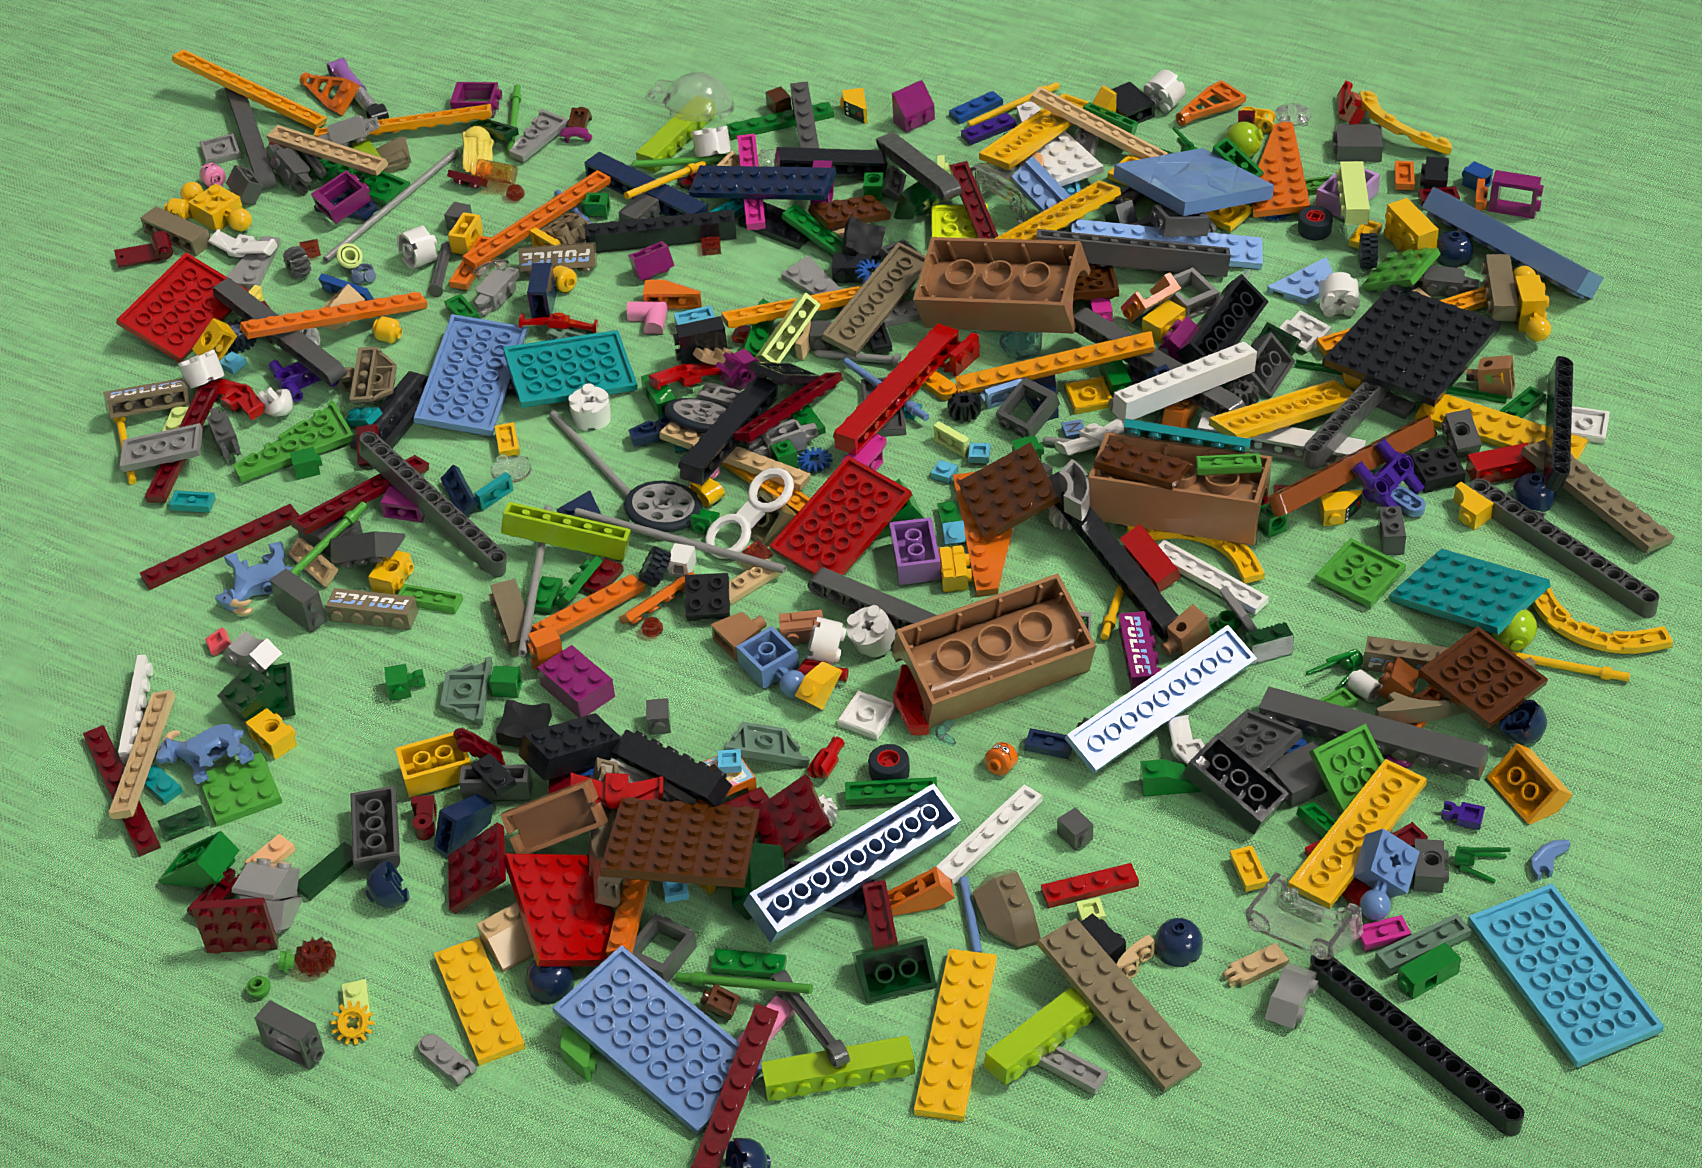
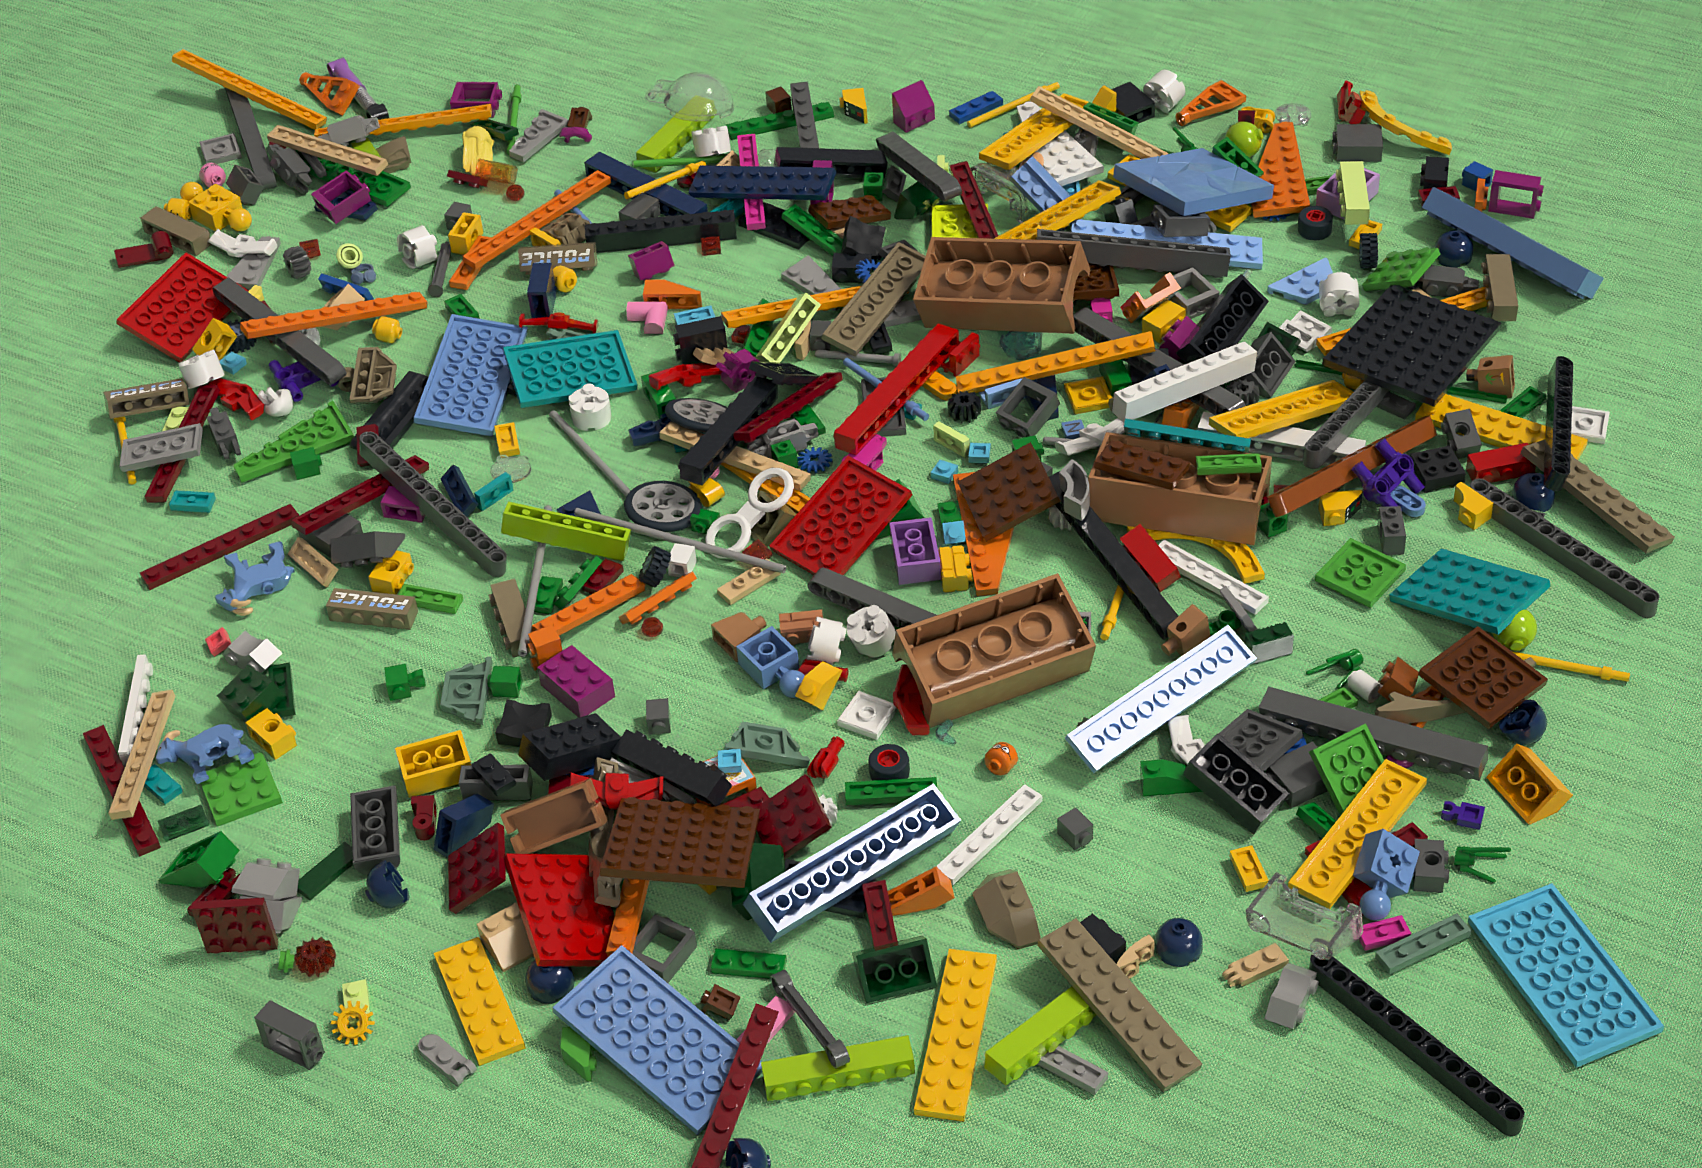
light nougat plate [244,834,296,865] -> none
bright green plate [246,976,271,999] -> none
dark grey brick [270,569,327,633] -> none
bright green bar [290,502,368,576] -> none
light grey piece [323,149,459,263] -> none
teal plate [344,407,383,426] -> none
dark red hinge [453,727,506,765] -> none
clear dish [473,259,509,281] -> none
light grey hinge [475,267,520,317] -> none
green brick [581,193,611,219] -> none
medium azure plate [662,881,689,903] -> none
bright green bar [675,971,813,994] -> none
black brick [685,573,730,621] -> none
light grey plate [696,382,742,407] -> none
medium blue bar [959,876,982,953] -> none
dark purple plate [961,113,1017,146] -> none
dark blue plate [1024,728,1072,759] -> none
red plate [1041,863,1139,908] -> none
yellowish green plate [1076,898,1106,922] -> none
magenta brick [1118,611,1161,691] -> none
dark tan brick [1363,636,1448,679] -> none
yellow brick [1384,198,1439,252] -> none
orange plate [1394,161,1415,191] -> none
green brick [1397,942,1461,1000] -> none
yellow brick [1513,266,1551,342] -> none
medium blue piece [1531,840,1570,881] -> none
yellow plate [1532,588,1673,654] -> none

